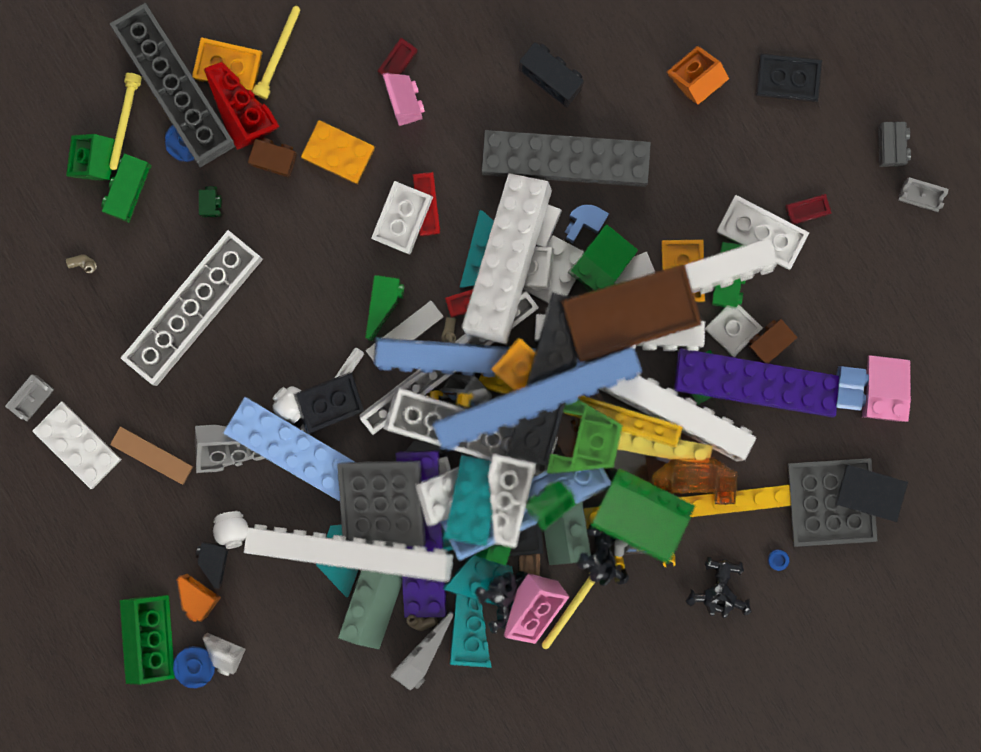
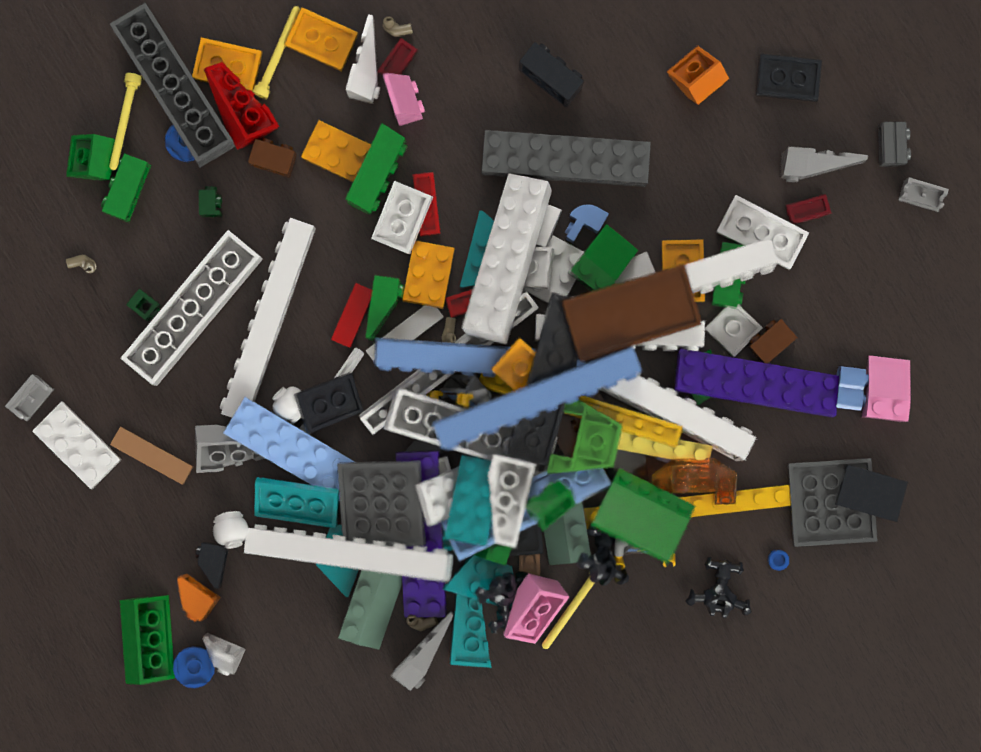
none -> dark green brick [126,289,162,321]
none -> white brick [220,218,316,418]
none -> teal plate [254,477,339,528]
none -> light orange plate [285,8,358,71]
none -> red tile [331,283,372,348]
none -> green slope [345,124,408,215]
none -> white wedge [346,15,380,104]
none -> dark tan arm [383,17,413,37]
none -> light orange plate [402,241,455,309]
none -> light grey wedge [780,147,868,182]

